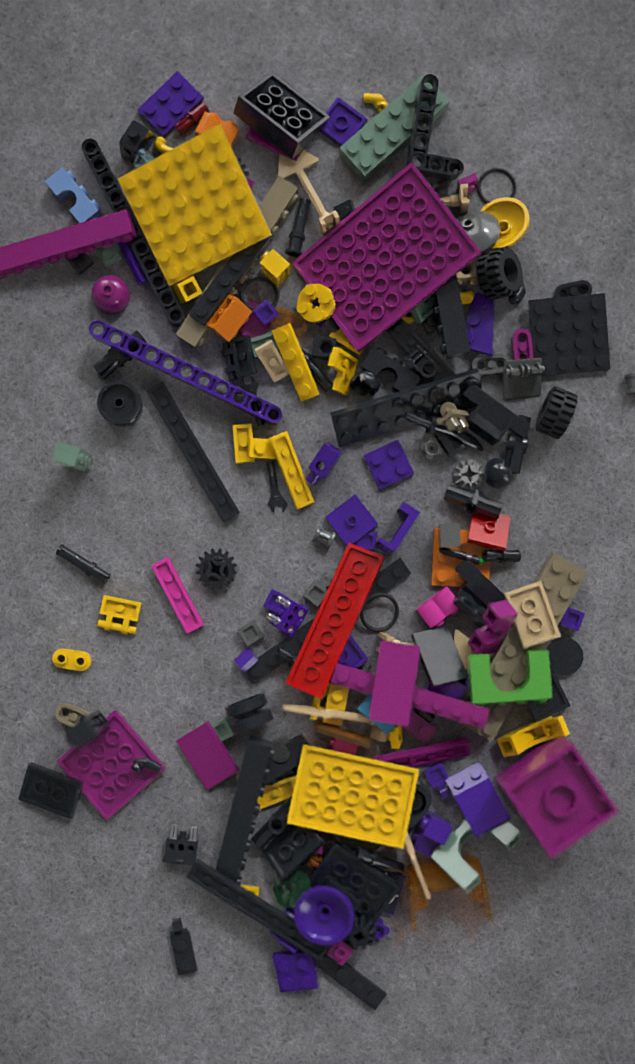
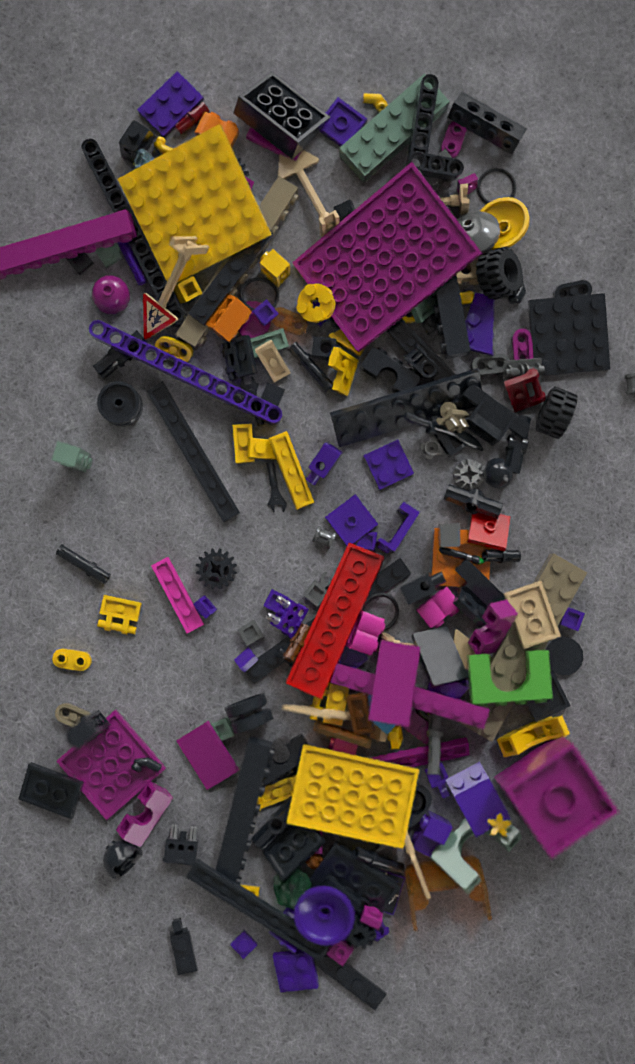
medium blue arch [45,167,102,223] -> none
yellow plate [272,323,320,402] -> none
black pin [285,198,311,257] -> none
black hair [349,370,380,397] -> none
none -> black cylinder [103,839,143,879]
none -> magenta arch [116,781,173,847]
none -> tan piece [143,236,209,340]
none -> yellow plate [155,336,193,362]
none -> dark purple plate [193,595,217,619]
none -> dark purple plate [230,929,258,959]
none -> black tile [261,382,285,407]
none -> reddish brown pin [282,623,310,663]
none -> dark pink brick [346,611,385,656]
none -> reddish brown plate [346,692,375,735]
none -> magenta plate [361,905,383,929]
none -> black torso [400,571,447,605]
none -> dark grey pin [426,714,444,775]
none -> magenta plate [441,122,466,158]
none -> black brick [447,92,527,155]
none -> yellow plant [487,813,512,837]
none -> dark red plate [504,368,546,412]

